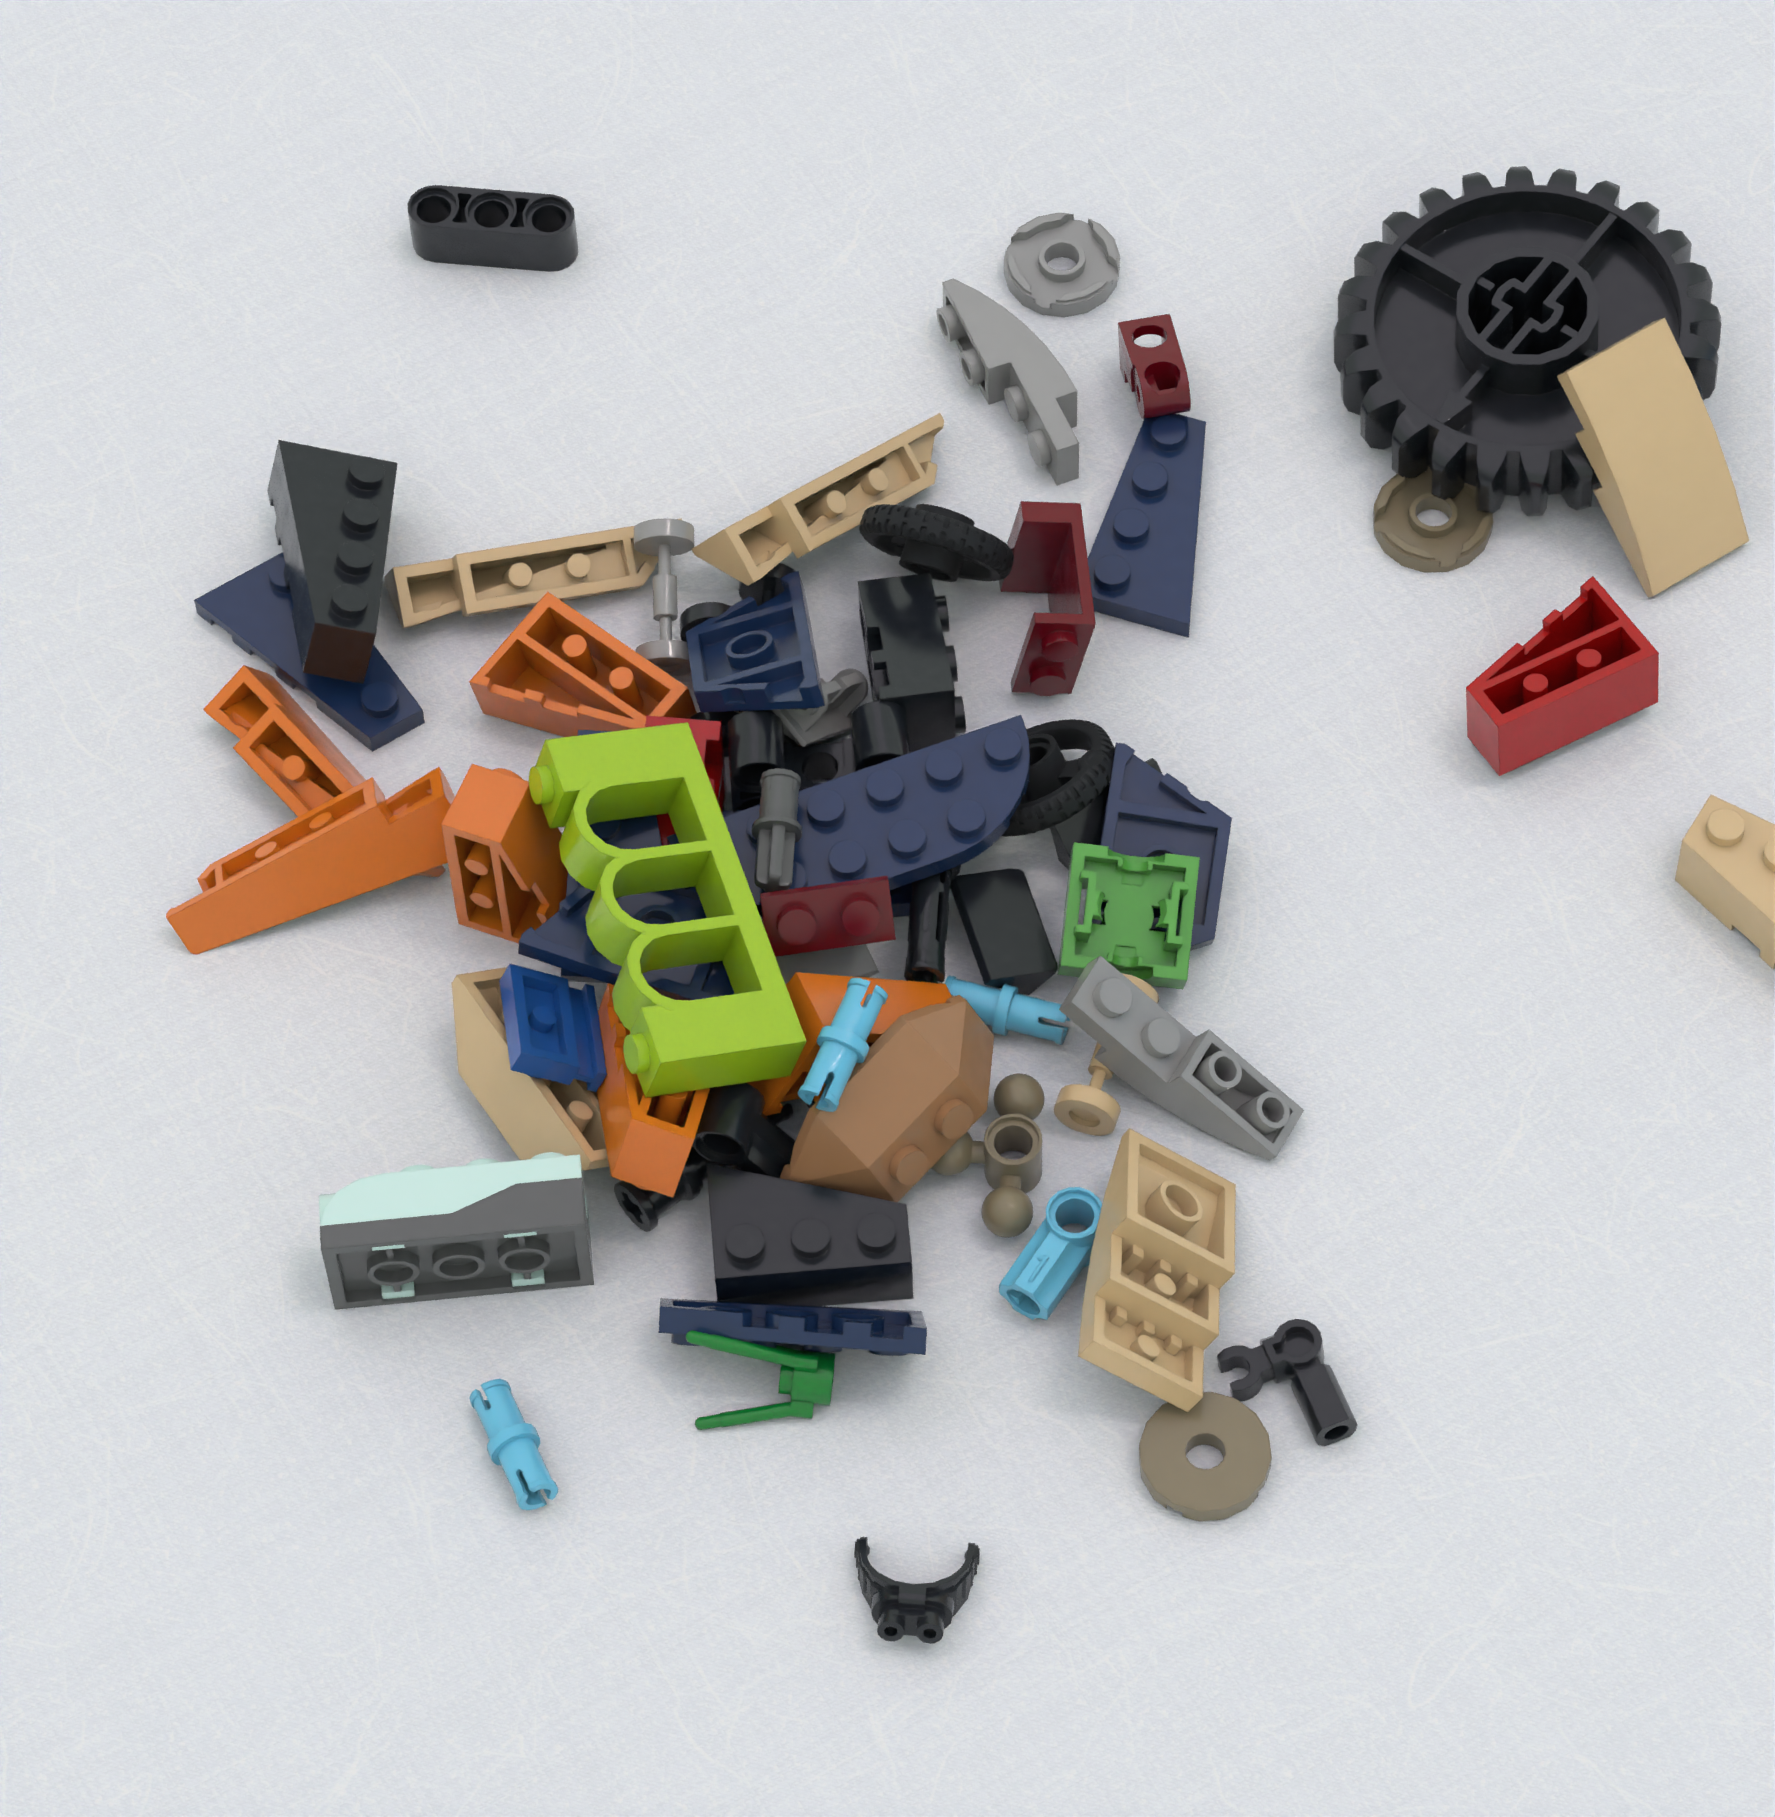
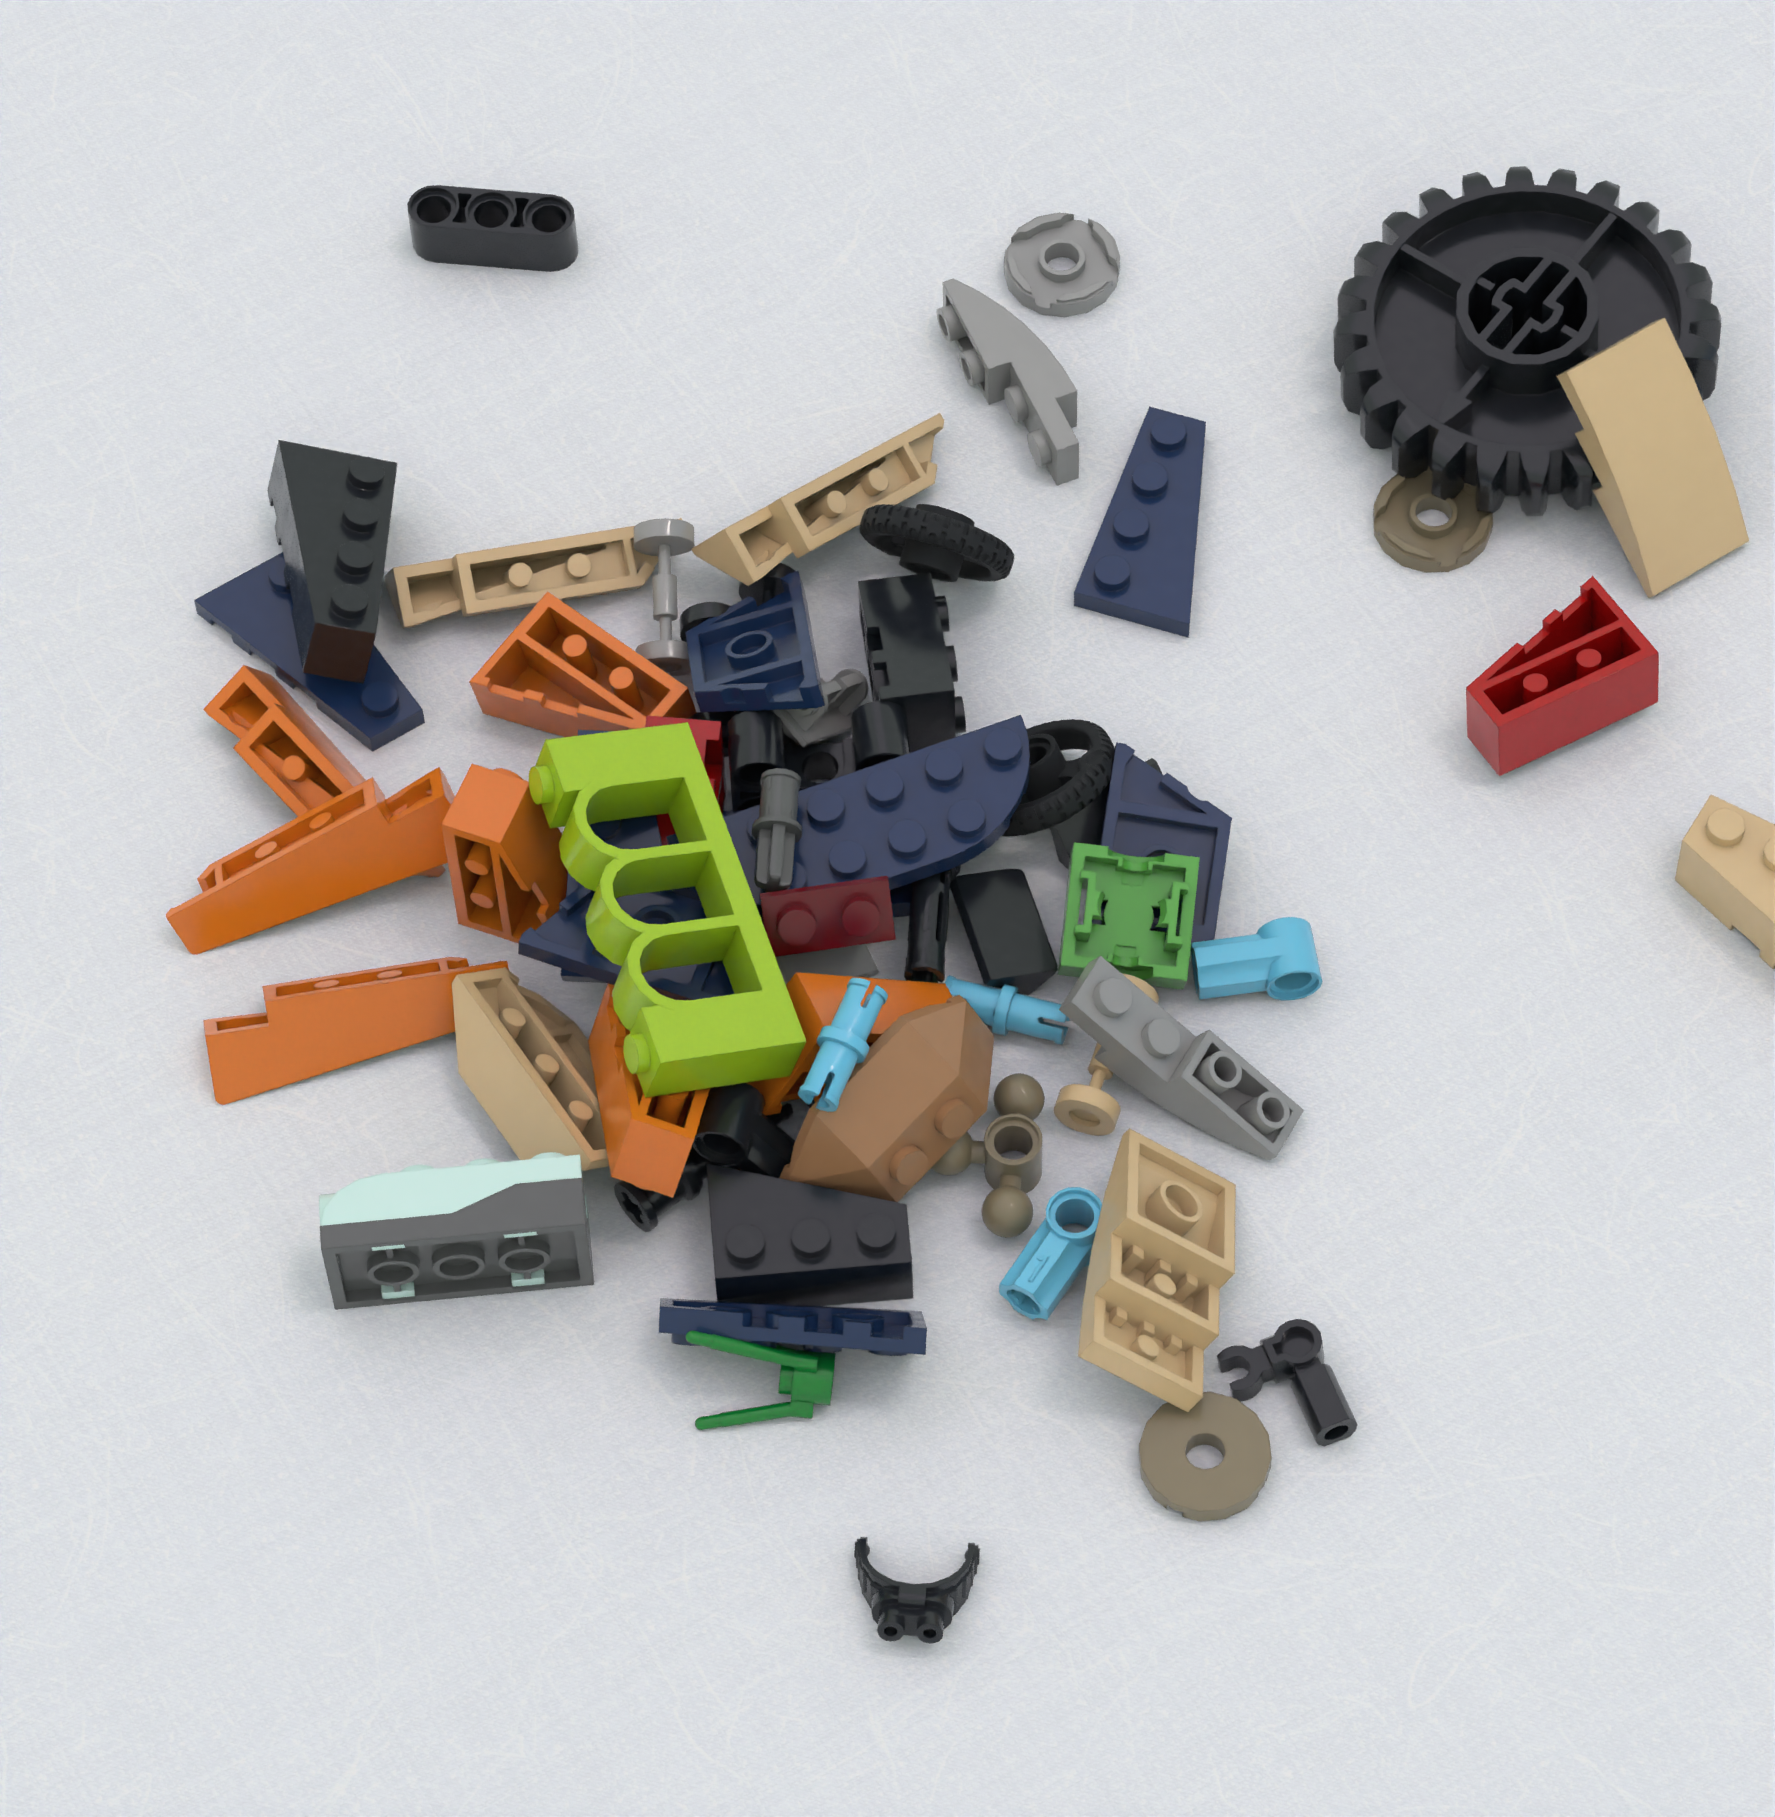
medium azure pin [470,1379,558,1510] -> none
blue plate [499,964,607,1092] -> none
dark red panel [999,501,1096,696] -> none
dark red leg [1118,314,1191,419] -> none
none -> orange wedge [203,957,509,1105]
none -> medium azure piece [1191,917,1322,1000]

